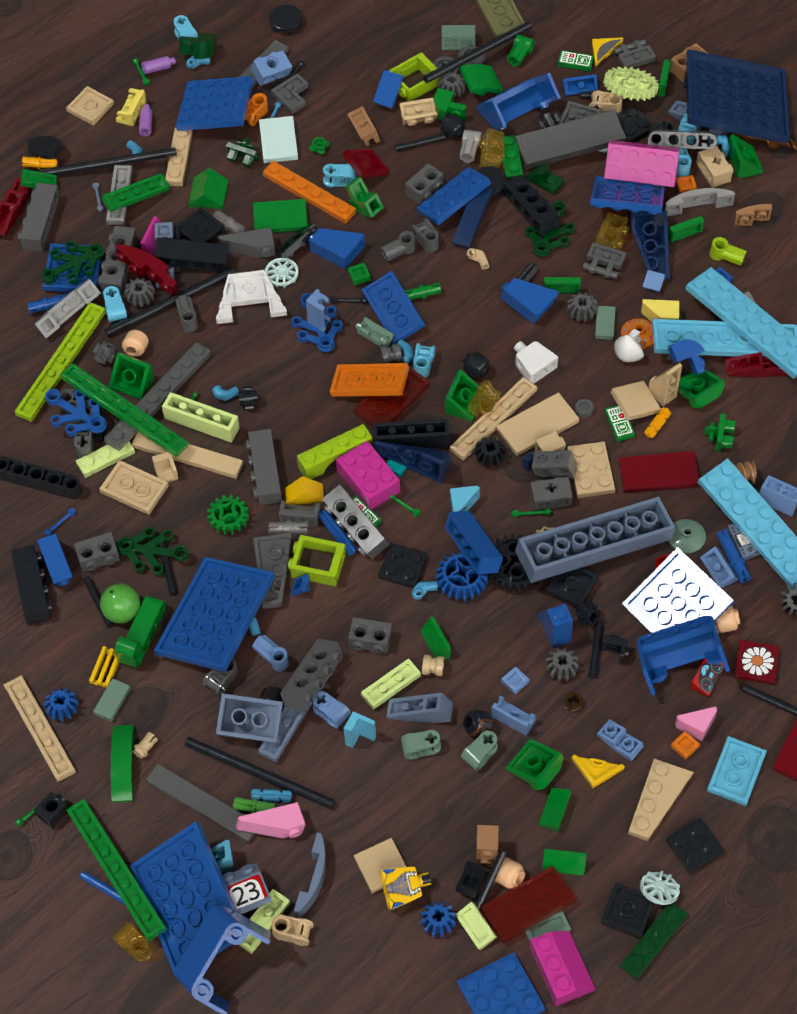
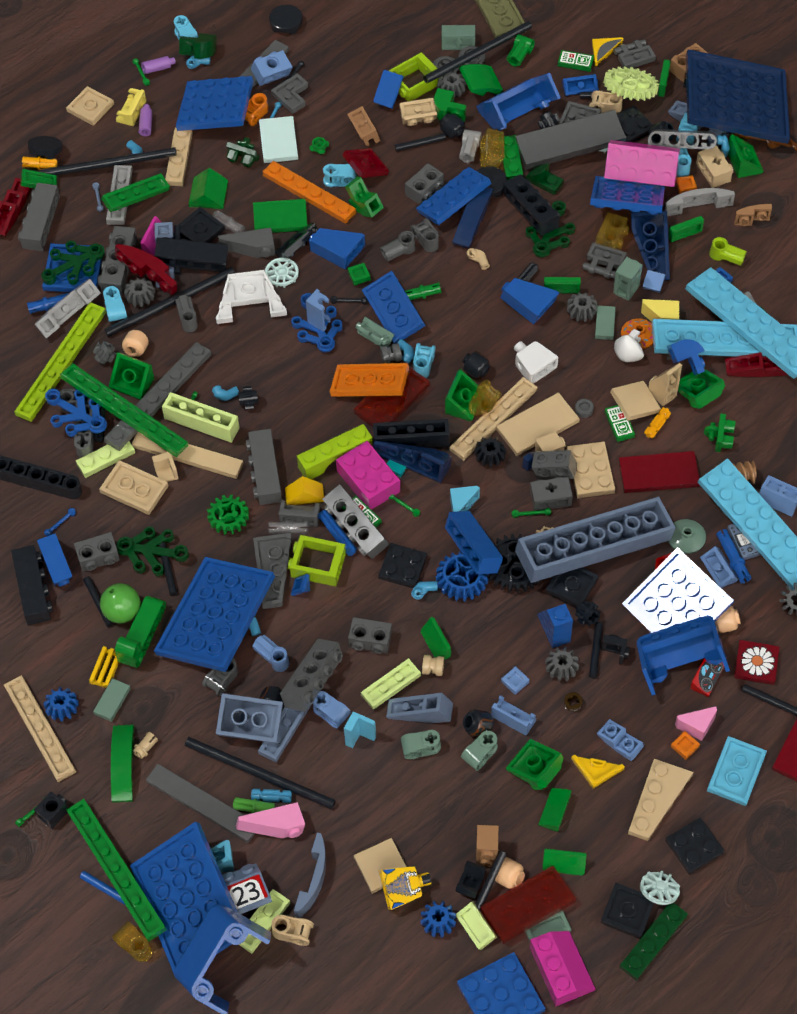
none -> sand green brick [613,257,642,301]

